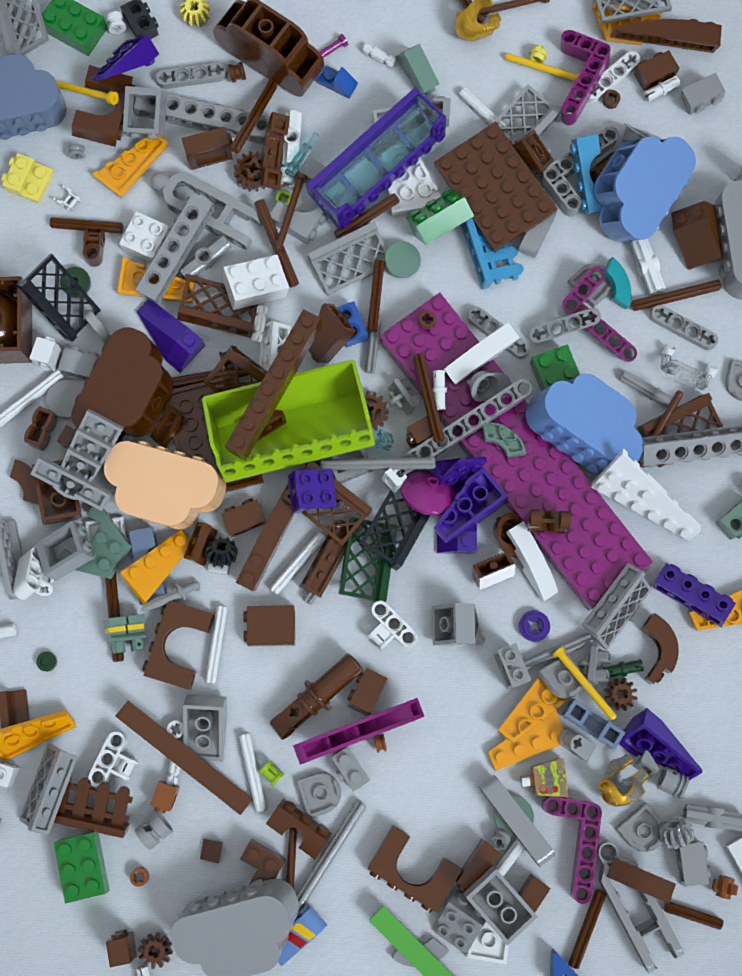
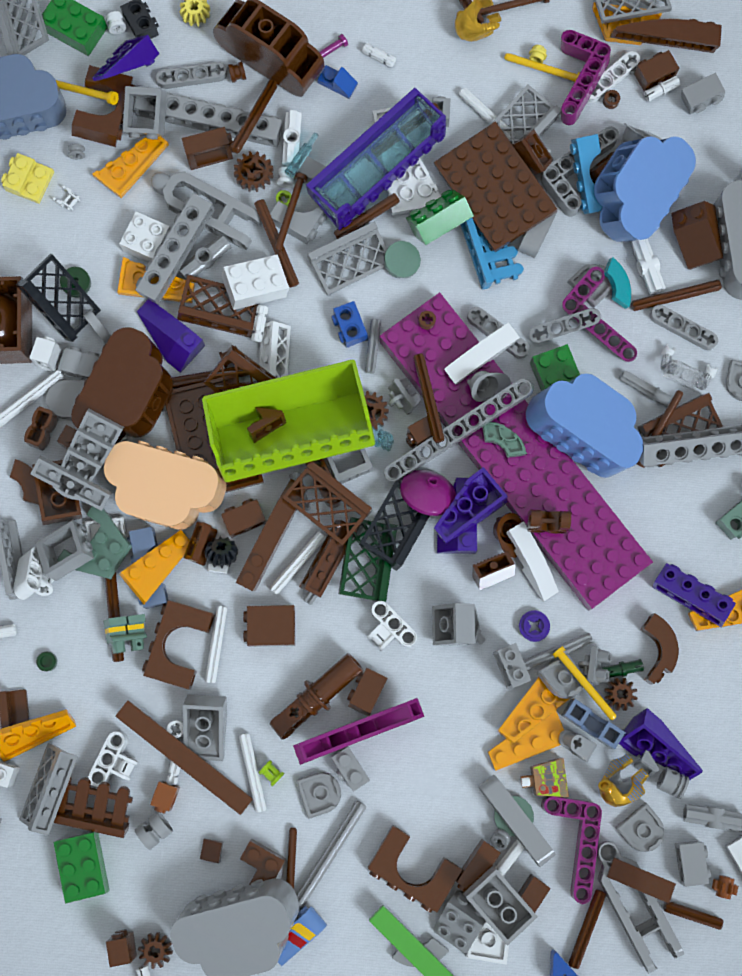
reddish brown axle [50,217,124,233] -> none
reddish brown piece [83,229,105,267] -> none
dark orange bush [130,867,149,887] -> none
light grey sword [141,580,200,611] -> none
reddish brown tile [150,405,185,448] -> none
reddish brown brick [225,309,323,461] -> none
reddish brown slope [260,112,290,190] -> none
reddish brown arch [266,798,332,859] -> none
dark purple bracket [288,469,337,514] -> none
reddish brown slope [309,303,356,363] -> none
light grey axle [320,457,436,470] -> none
reddish brown axle [367,260,385,332] -> none
dark orange bush [374,734,387,753] -> none
white tile [382,468,407,493] -> none
sand green slope [395,43,439,95] -> none
dark purple bracket [431,457,487,485] -> none
white pin [432,370,447,410] -> none
light grey fence [582,563,652,650] -> none
white wing [591,449,701,541] -> none
light grey gear [659,817,694,849] -> none

